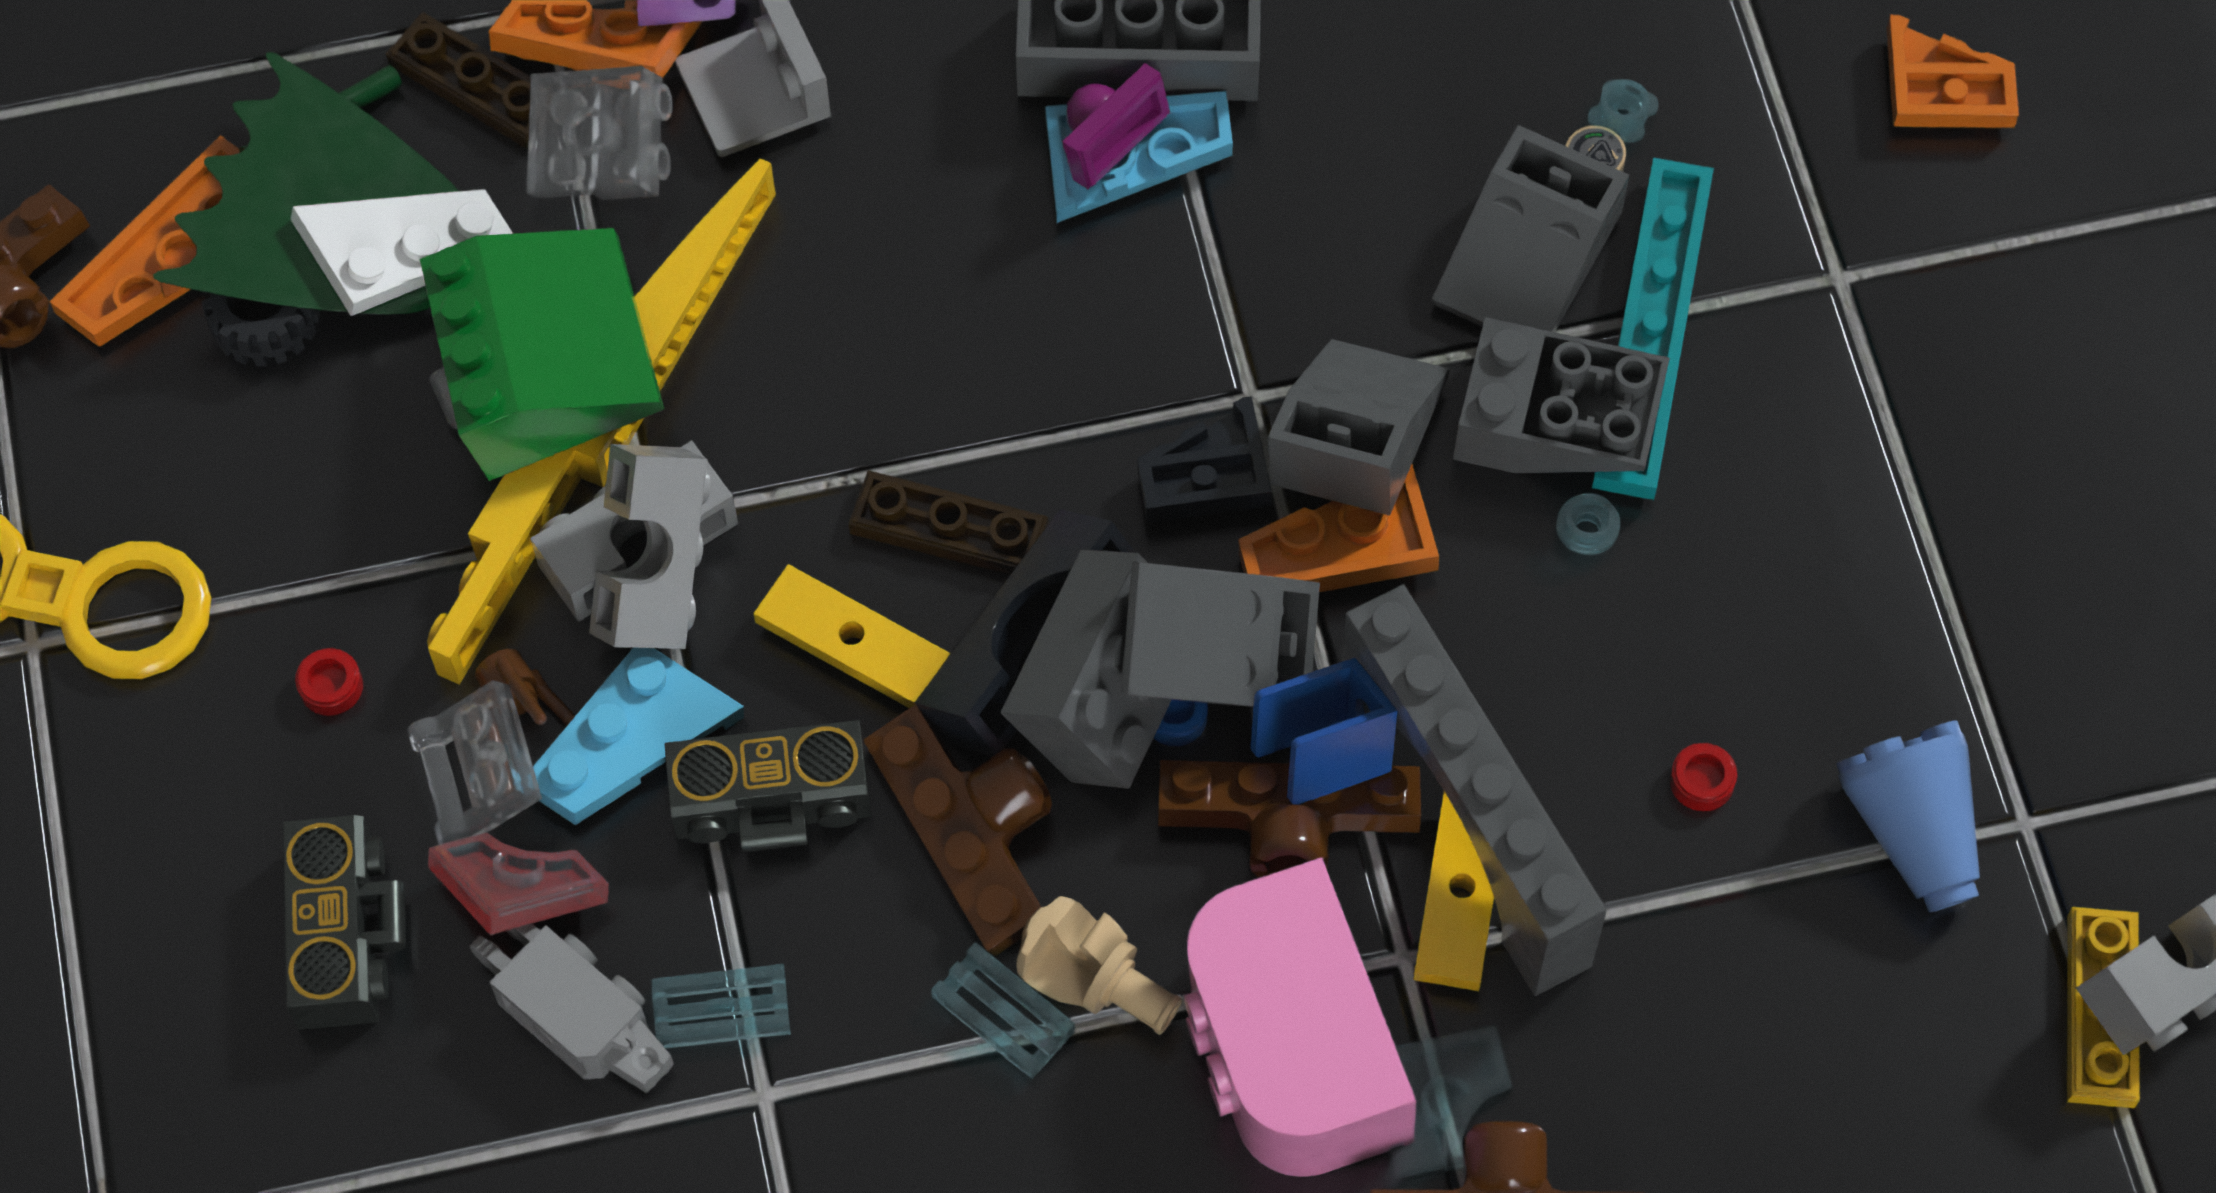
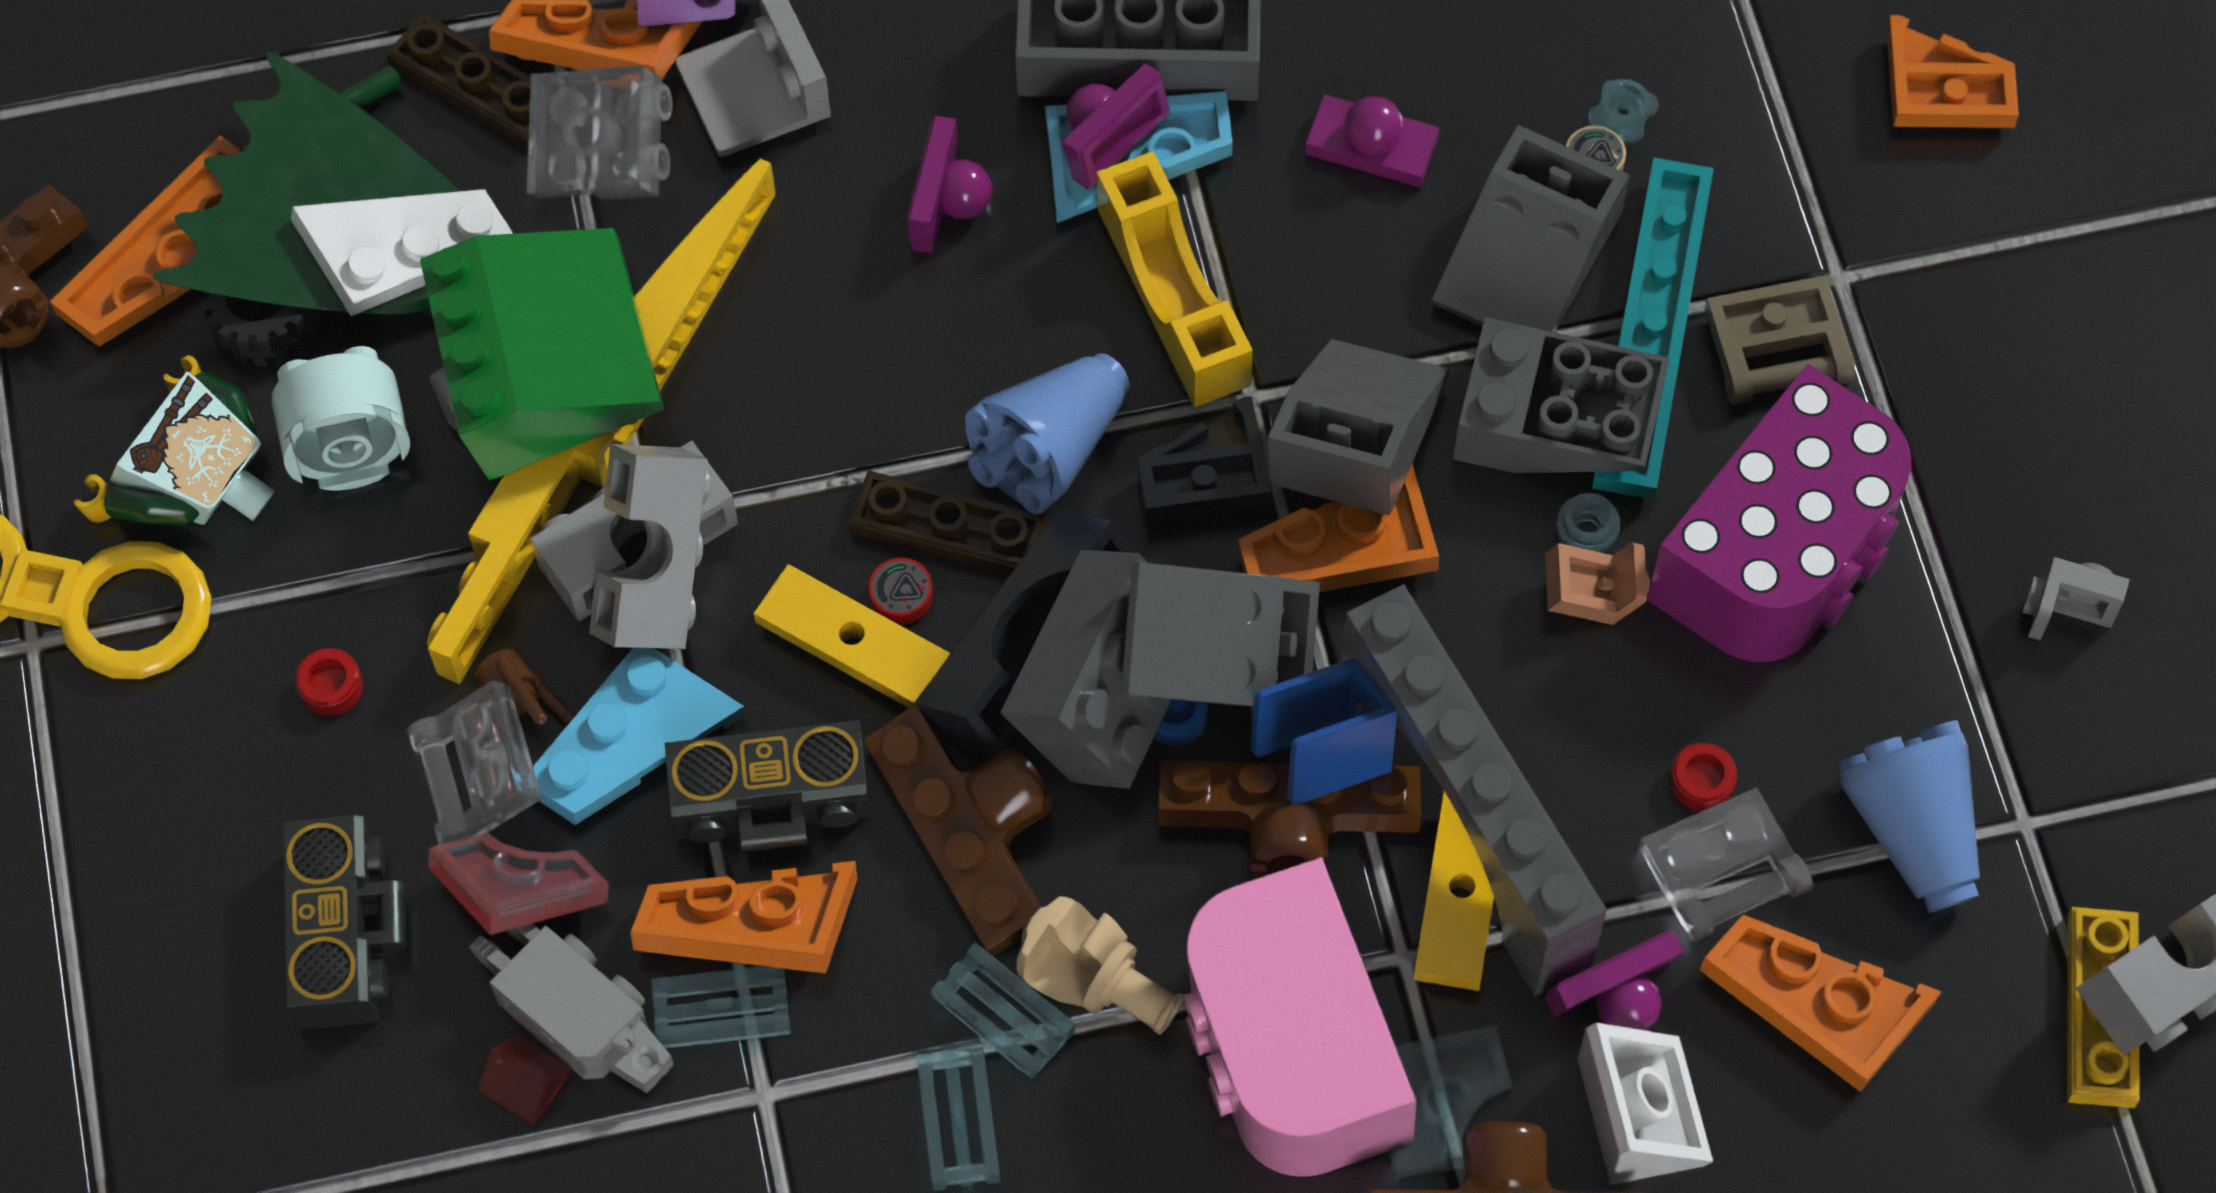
none -> torso [74,355,275,526]
none -> light aqua brick [271,346,410,491]
none -> clear red slope [478,1035,572,1126]
none -> orange wing [630,861,858,974]
none -> tile [869,558,933,625]
none -> magenta tile [907,116,992,254]
none -> clear light blue tile [917,1047,1000,1191]
none -> medium blue cone [965,353,1130,515]
none -> yellow arch [1097,151,1253,408]
none -> magenta tile [1305,94,1440,188]
none -> magenta tile [1544,930,1685,1031]
none -> nougat bracket [1545,542,1650,625]
none -> white slope [1577,1023,1713,1185]
none -> clear plate [1639,787,1813,942]
none -> magenta brick [1647,364,1911,662]
none -> orange wing [1699,915,1941,1092]
none -> dark tan plate [1704,275,1856,405]
none -> light grey bracket [2022,557,2130,640]

